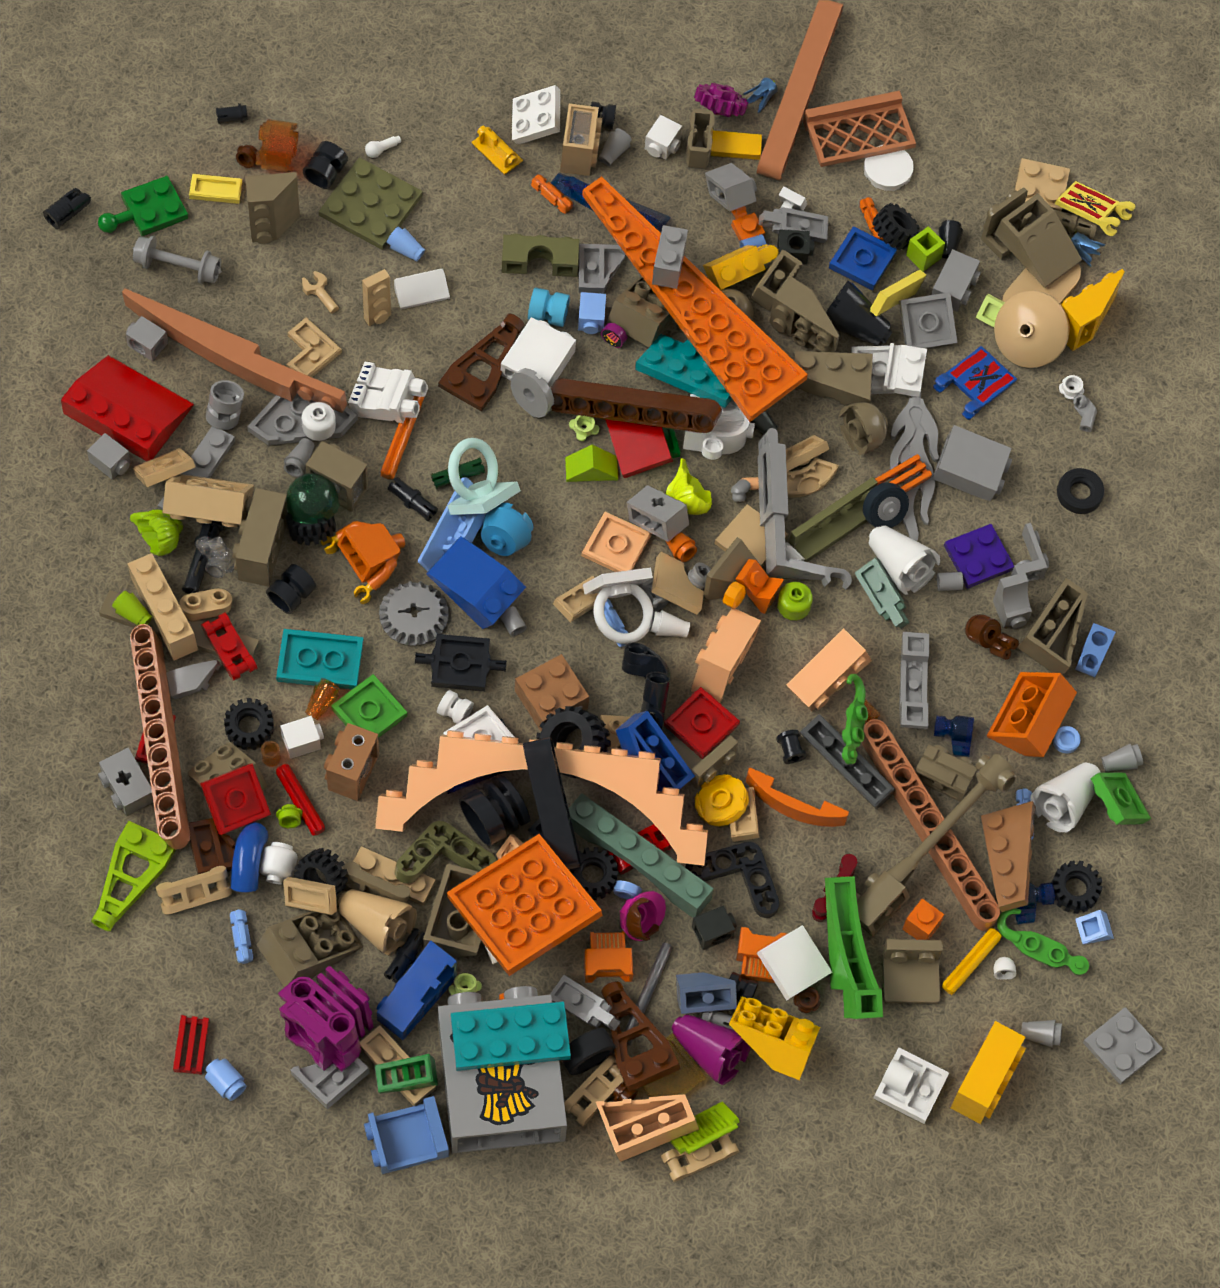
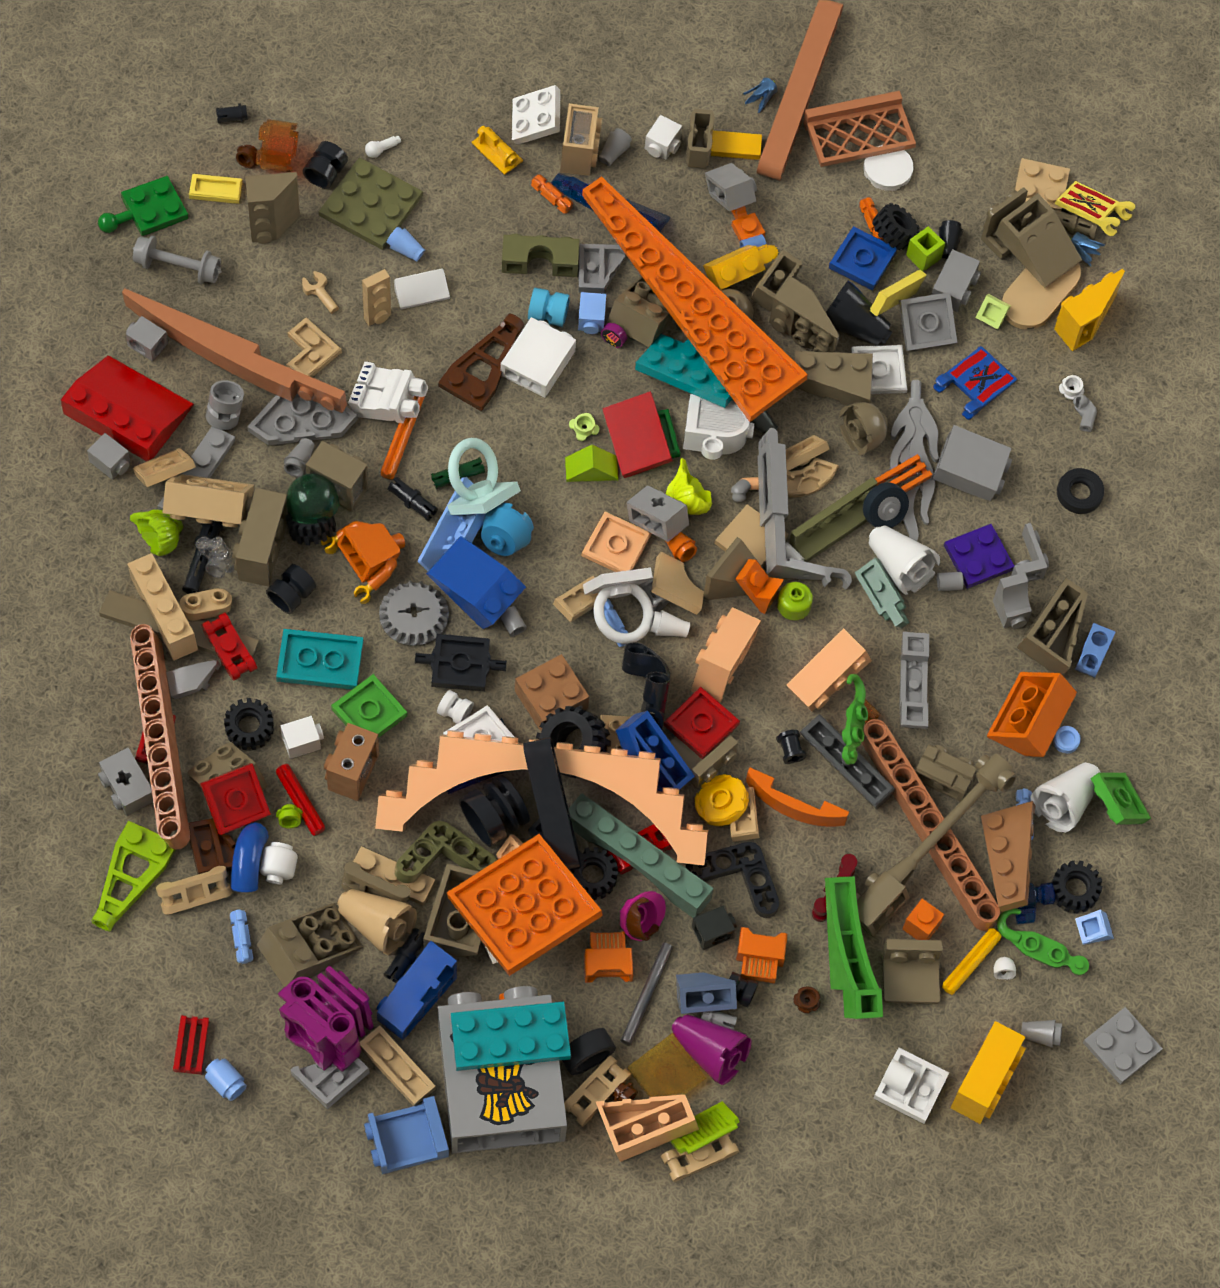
black hinge [43,188,91,229] -> none
lime cone [112,590,153,626] -> none
clear orange hinge [261,741,281,767] -> none
tan tile [283,877,337,915] -> none
black tyre [294,848,348,895] -> none
white head [301,402,336,441] -> none
clear orange cone [305,678,340,720] -> none
green slope [375,1054,438,1094] -> none
yellowish green plate [449,973,482,995] -> none
light grey tile [511,368,554,418] -> none
reddish brown beam [550,379,722,433] -> none
light grey hinge [550,975,620,1031] -> none
black wheel [591,101,616,130] -> none
reddish brown plate [601,981,681,1092] -> none
light blue tile [613,880,642,899] -> none
light grey brick [652,225,688,289] -> none
light grey bush [688,562,711,589] -> none
magenta gear [694,83,748,117] -> none
light orange tile [722,581,746,609] -> none
yellow slope [729,996,821,1080] -> none
white tile [757,925,832,1001] -> none
light grey hinge [759,207,828,243] -> none
pearl dark grey brick [777,229,814,264] -> none
white tile [779,186,807,211] -> none
white plate [882,343,927,397] -> none
clear blue piece [934,715,974,757] -> none
reddish brown piece [965,614,1019,660] -> none
tan dish [994,291,1070,368] -> none
light grey cone [1101,743,1143,772] -> none

